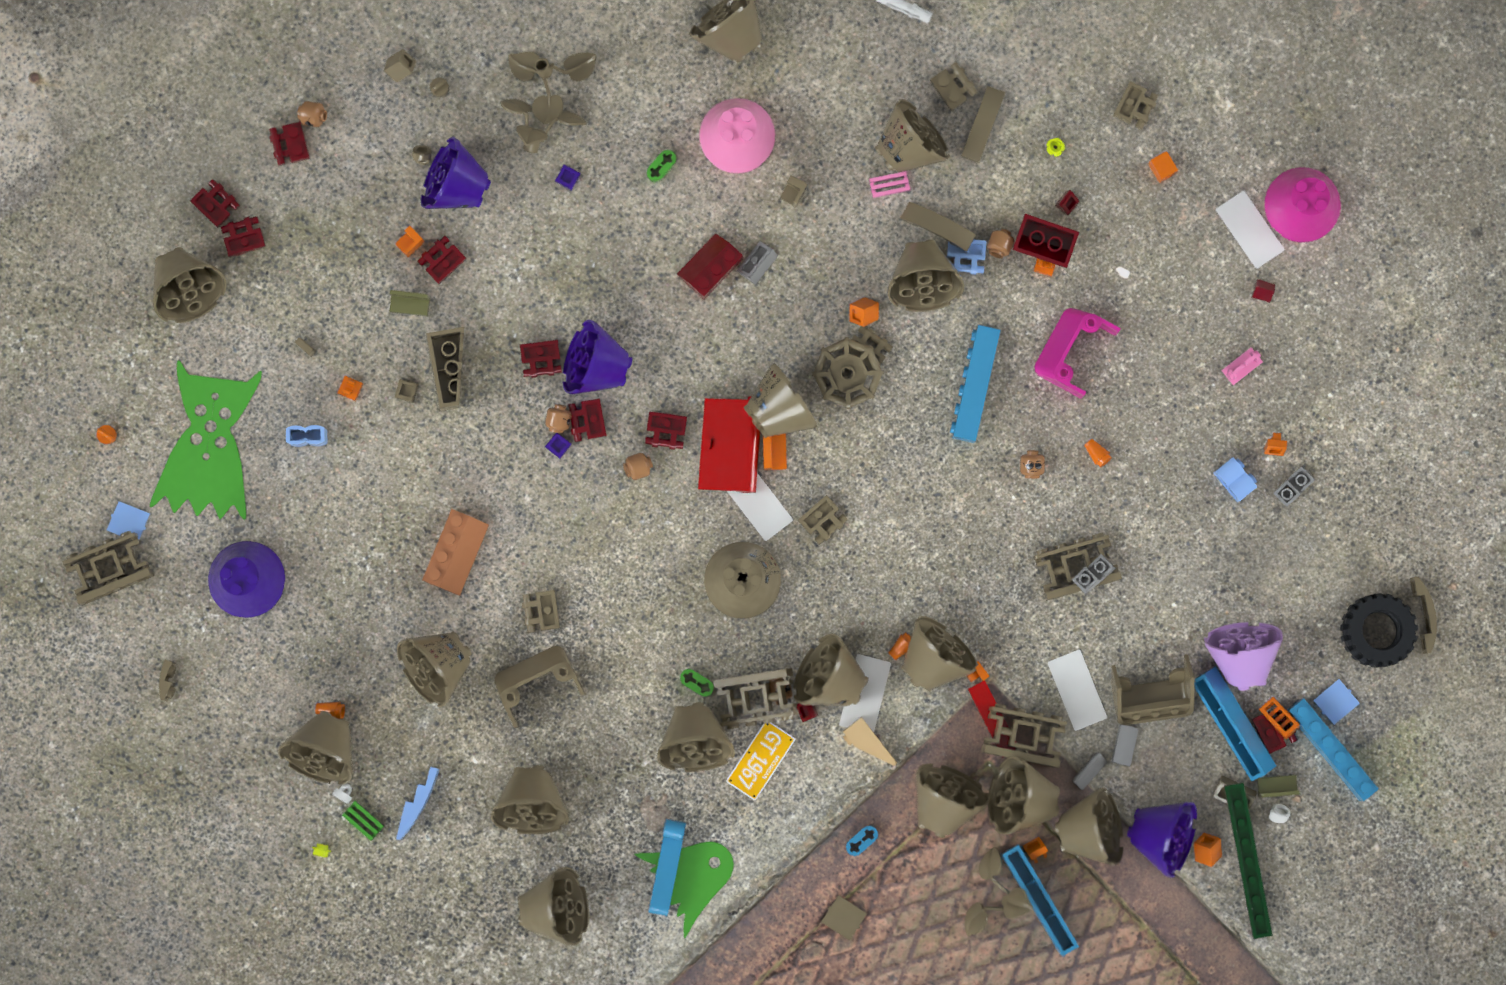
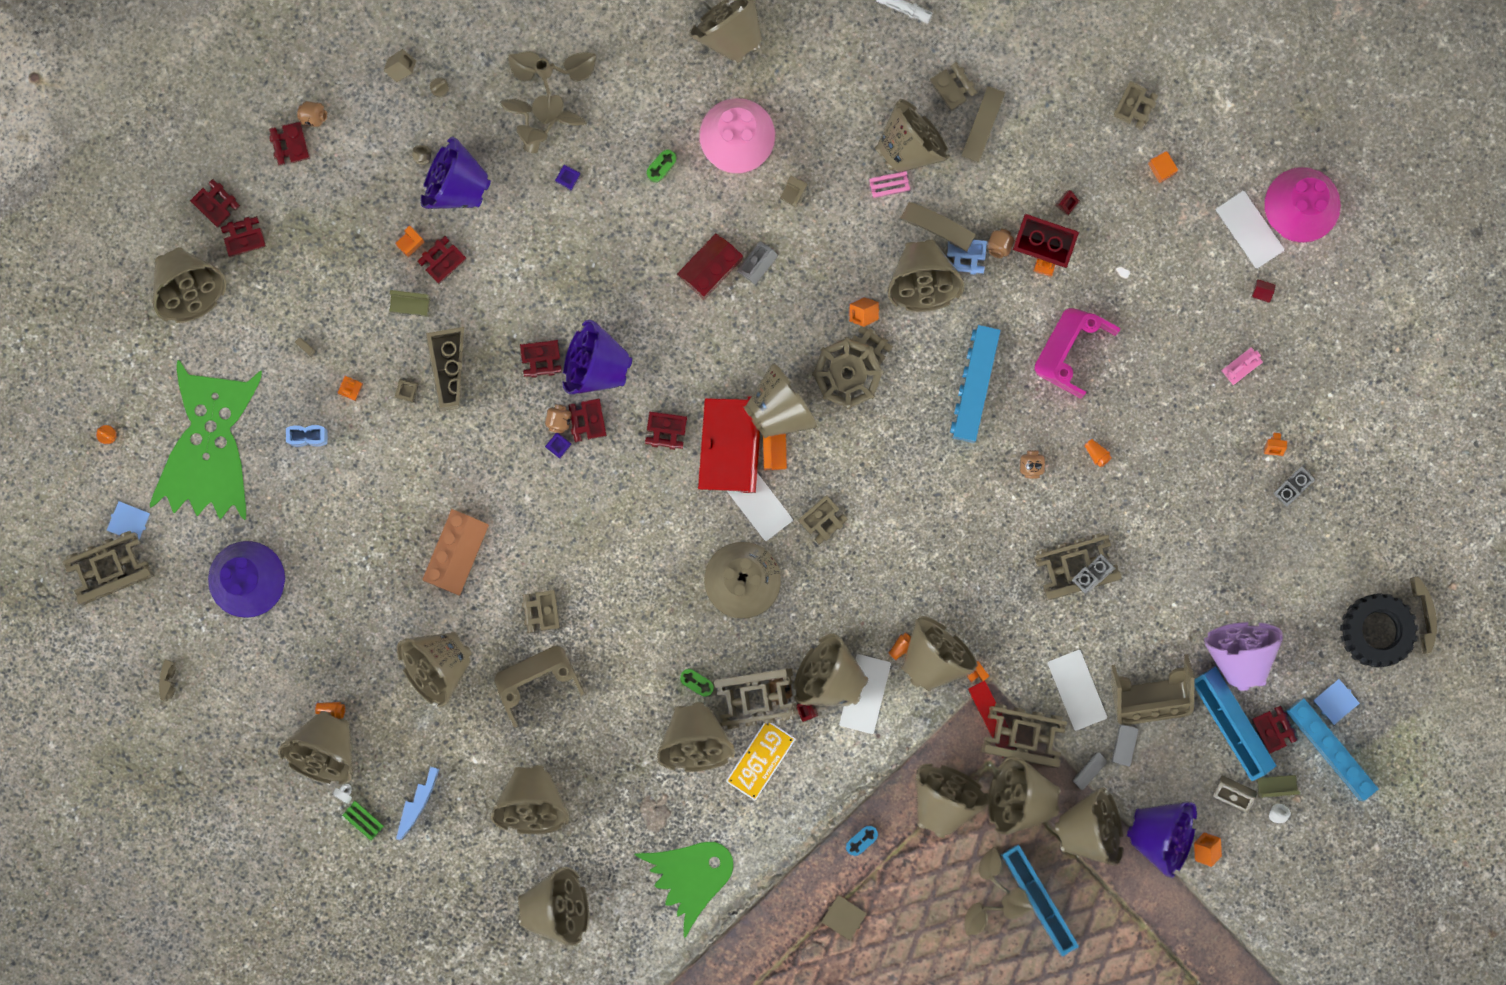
neon yellow plate [312,843,331,858] -> none
medium nougat head [623,453,653,480] -> none
dark azure beam [649,819,686,916] -> none
tan slope [843,717,897,766] -> none
orange tile [1022,837,1048,863] -> none
neon yellow plate [1046,138,1065,156] -> none
light blue brick [1213,457,1257,502] -> none
dark green plate [1224,782,1273,939] -> none
orange slope [1259,697,1300,739] -> none

